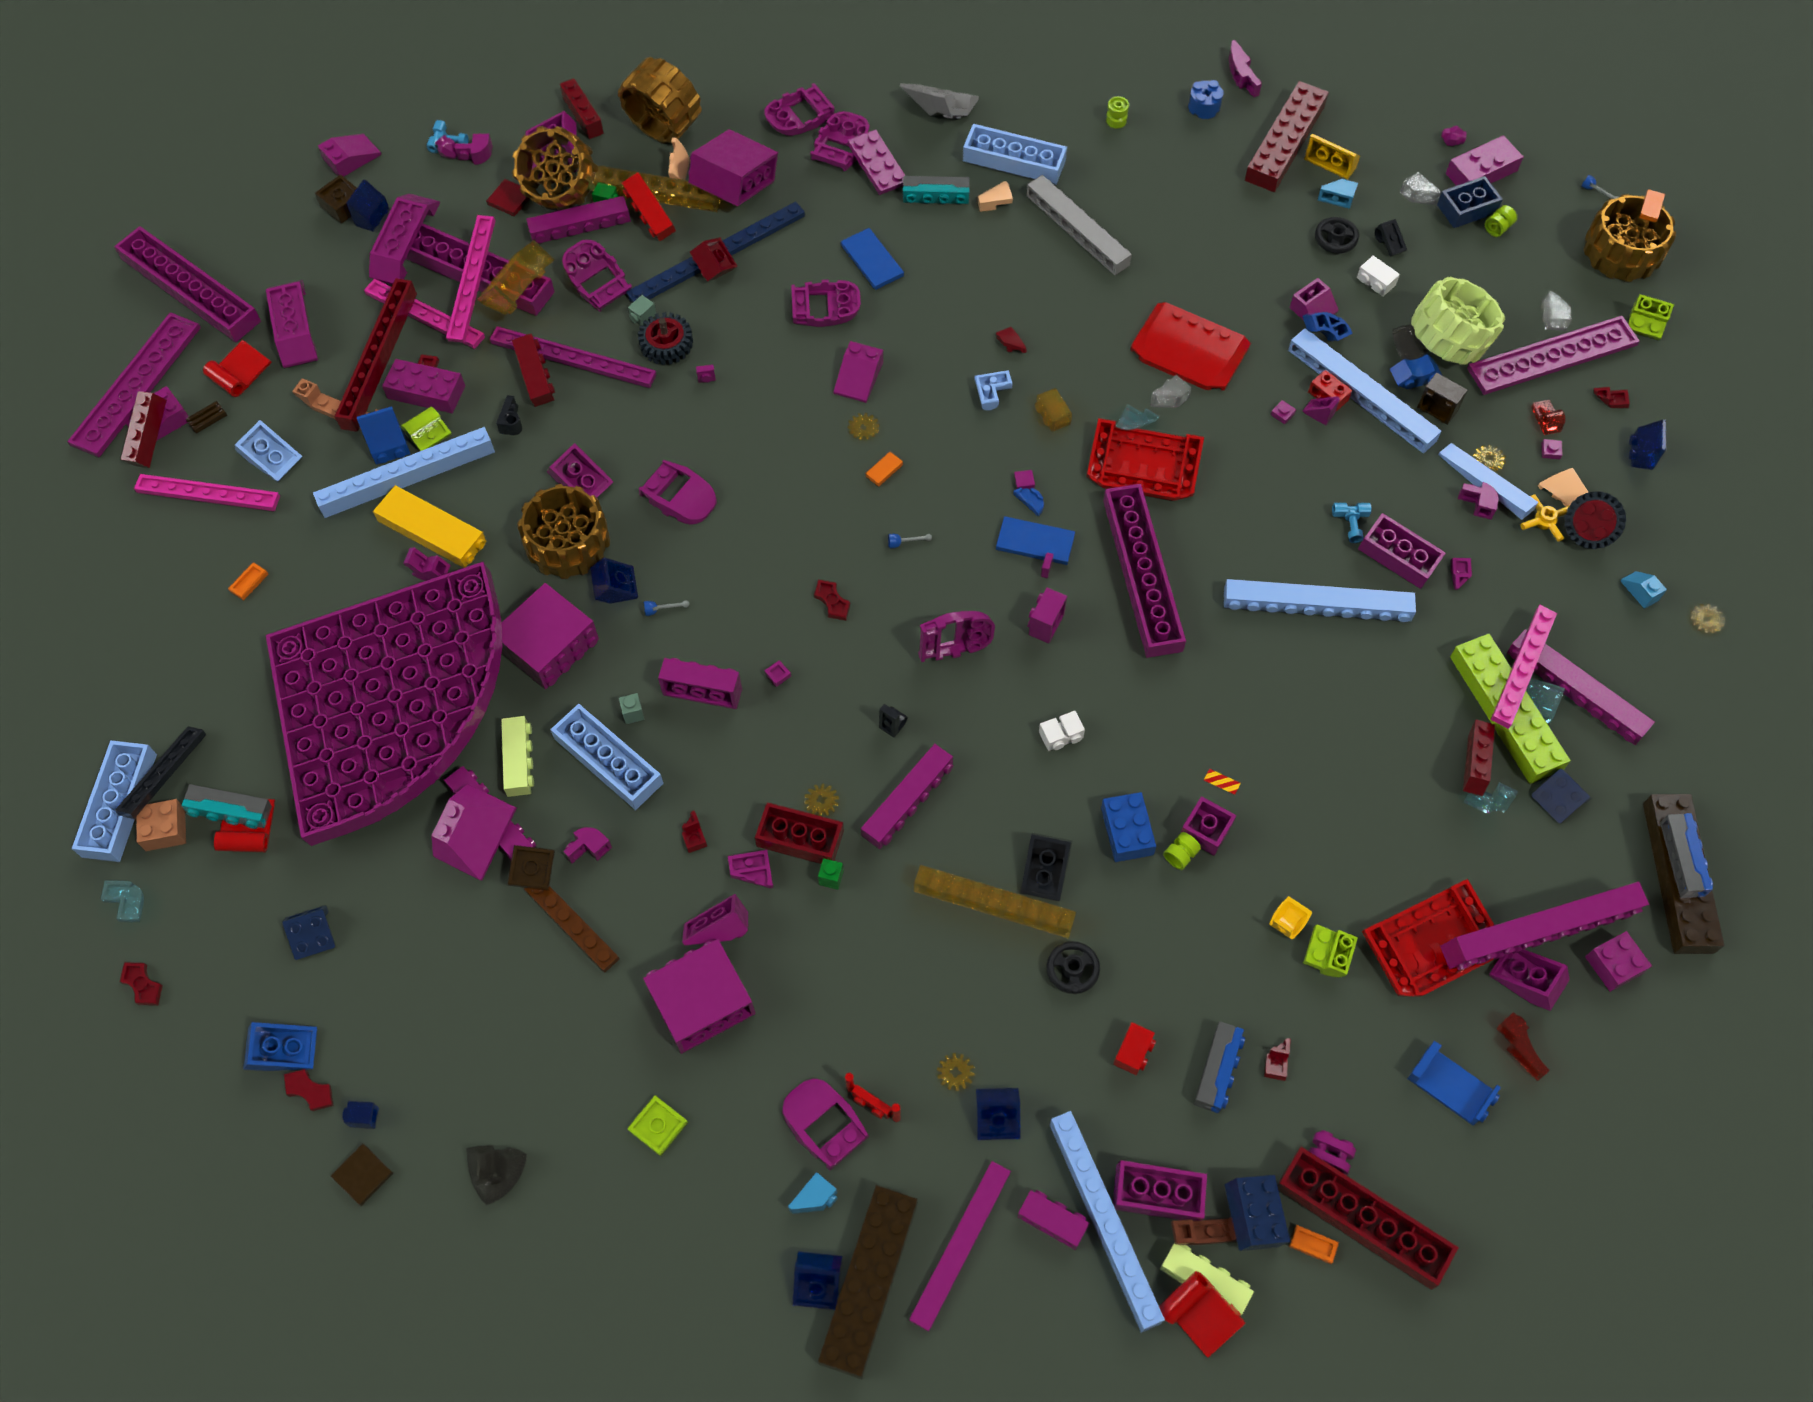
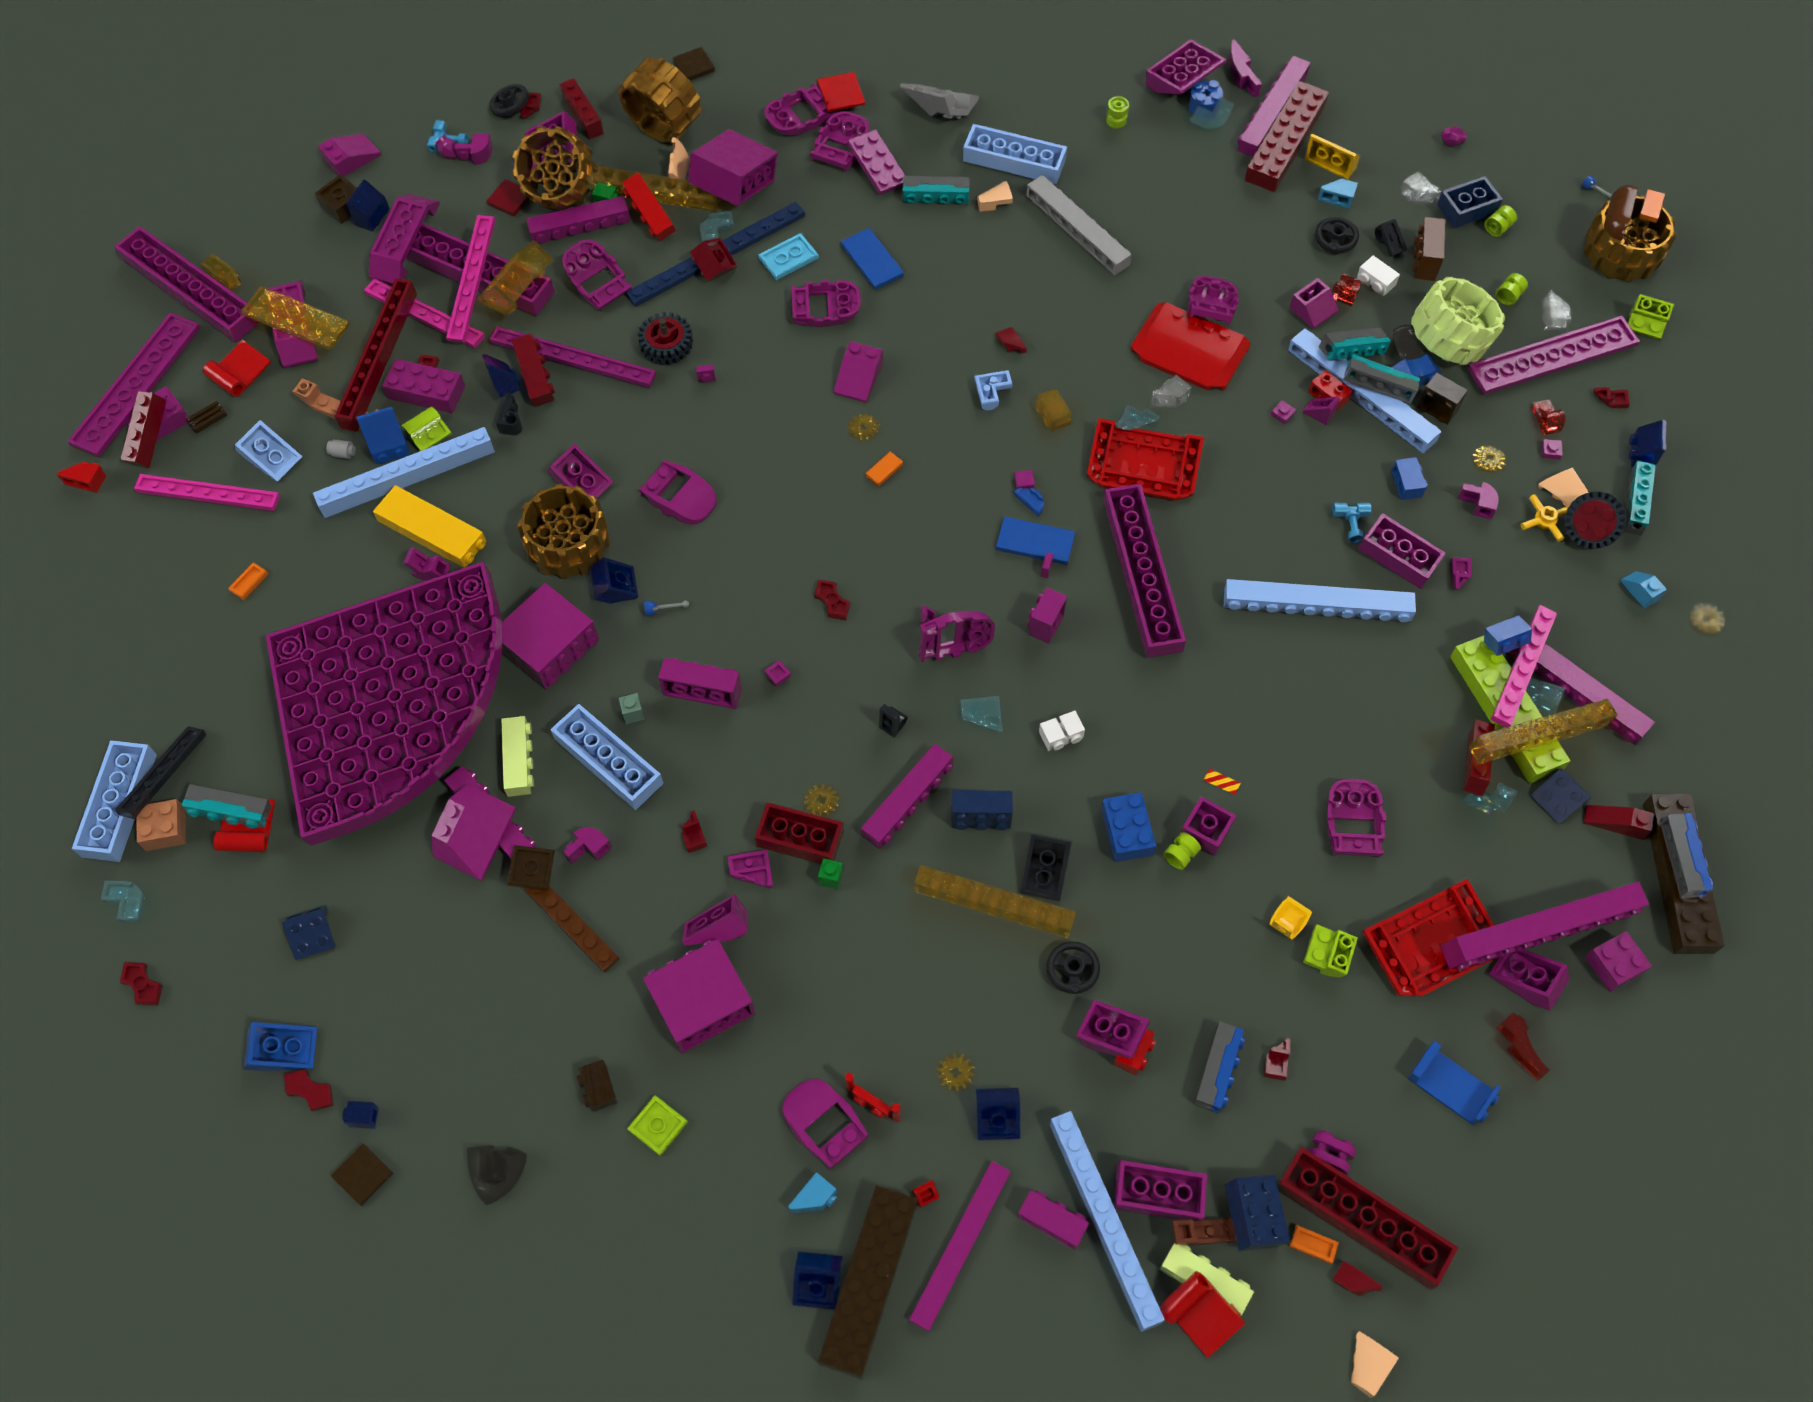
sand green brick [628,295,656,326] -> none
hinge [888,533,932,548] -> none
blue brick [1302,312,1353,341] -> none
light blue slope [1438,443,1538,520] -> none
brick [1445,135,1524,186] -> none
none -> red slope [57,462,107,493]
none -> clear yellow brick [200,253,242,292]
none -> clear yellow plate [241,286,350,350]
none -> light grey brick [326,439,356,459]
none -> clear blue slope [482,354,521,398]
none -> black wheel [490,84,529,117]
none -> dark red slope [521,93,542,119]
none -> dark brown brick [577,1060,617,1112]
none -> dark brown tile [673,47,715,80]
none -> clear light blue plate [700,211,734,242]
none -> medium azure tile [758,233,819,280]
none -> red door [817,72,865,112]
none -> red slope [911,1180,940,1208]
none -> magenta slope [920,605,936,623]
none -> dark blue brick [952,790,1013,830]
none -> clear light blue slope [960,695,1003,732]
none -> magenta slope [1076,999,1150,1059]
none -> magenta slope [1146,39,1226,94]
none -> magenta slope [1187,276,1239,325]
none -> clear light blue plate [1190,97,1235,130]
none -> brick [1237,56,1310,157]
none -> teal piece [1319,328,1391,361]
none -> magenta slope [1327,779,1386,858]
none -> clear red brick [1332,273,1362,306]
none -> dark red slope [1333,1261,1383,1296]
none -> dark grey piece [1344,354,1420,404]
none -> light nougat slope [1351,1331,1399,1398]
none -> brick [1391,457,1427,500]
none -> reddish brown brick [1412,217,1445,281]
none -> clear yellow brick [1469,699,1618,764]
none -> blue brick [1484,615,1532,656]
none -> lime wheel [1496,273,1528,306]
none -> dark red slope [1583,805,1654,840]
none -> reddish brown brick [1604,185,1638,241]
none -> teal piece [1623,461,1656,536]

